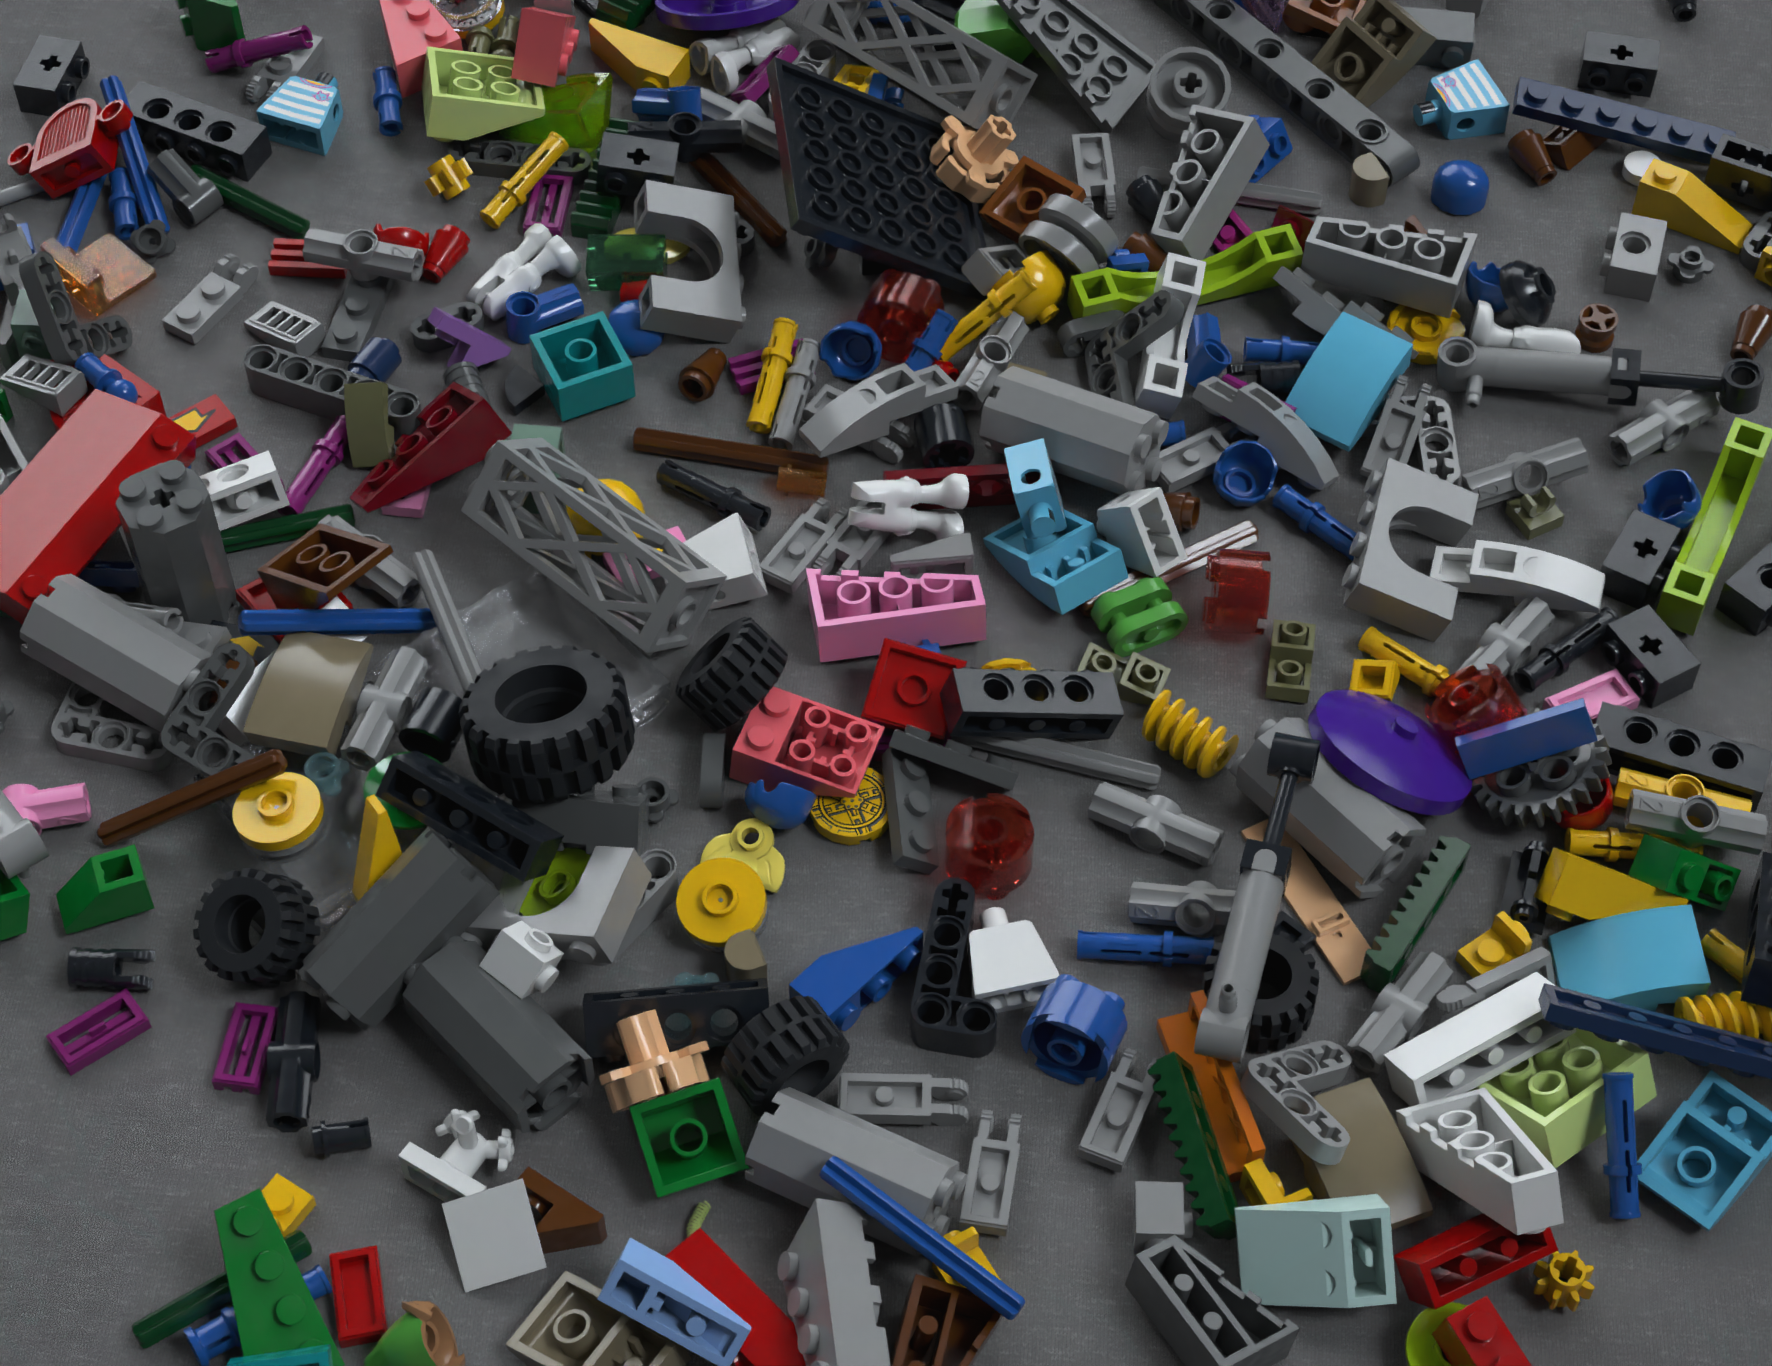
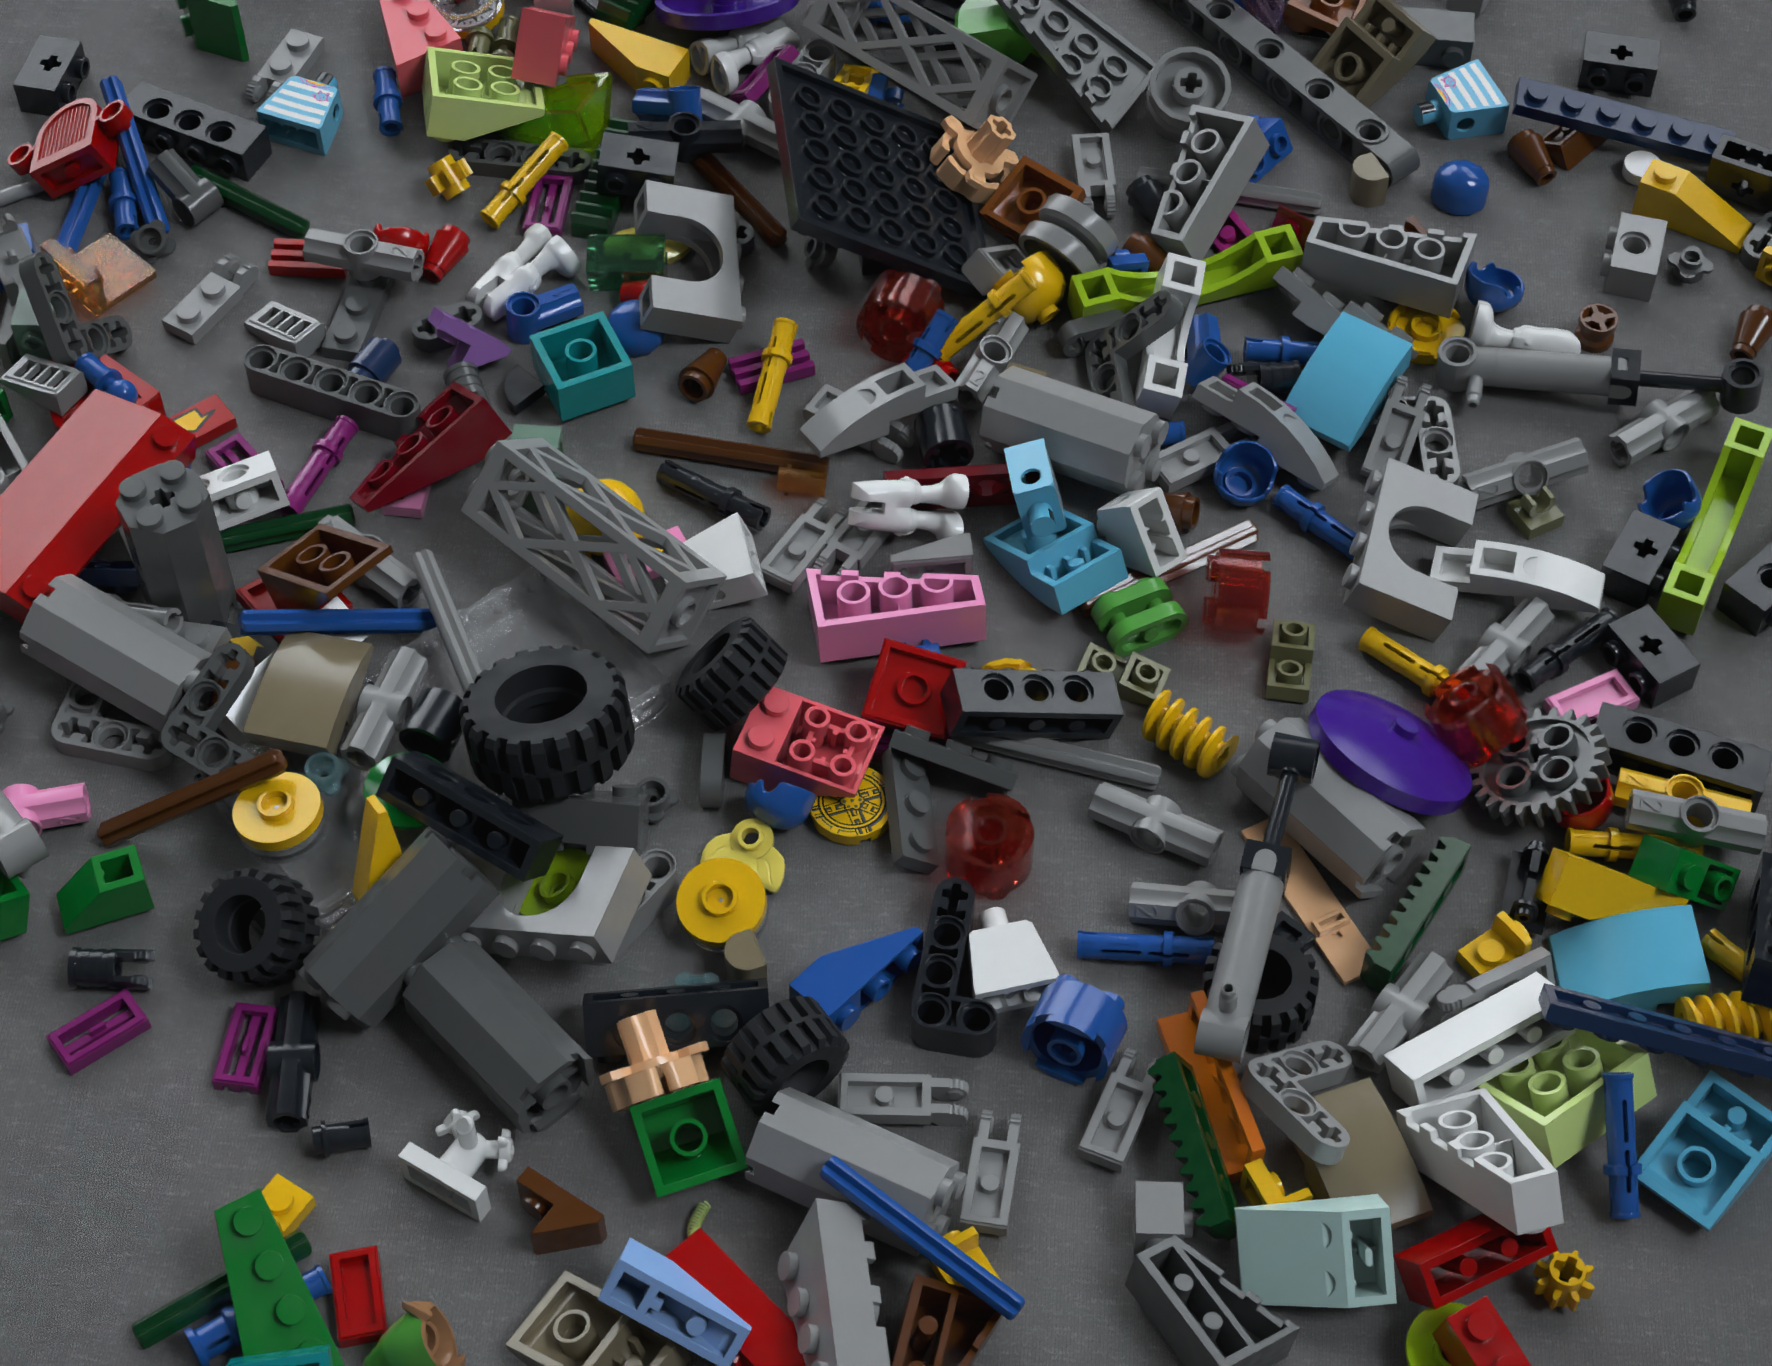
magenta pin [205,25,313,73] -> none
olive slope [344,382,394,468] -> none
white sticker [442,1178,547,1293] -> none
white brick [479,921,564,999] -> none
light grey pin [768,338,821,450] -> none
blue hair [819,321,882,381] -> none
yellow slope [1349,659,1400,701] -> none
blue tile [1455,698,1598,780] -> none
black piece [1499,260,1556,327] -> none

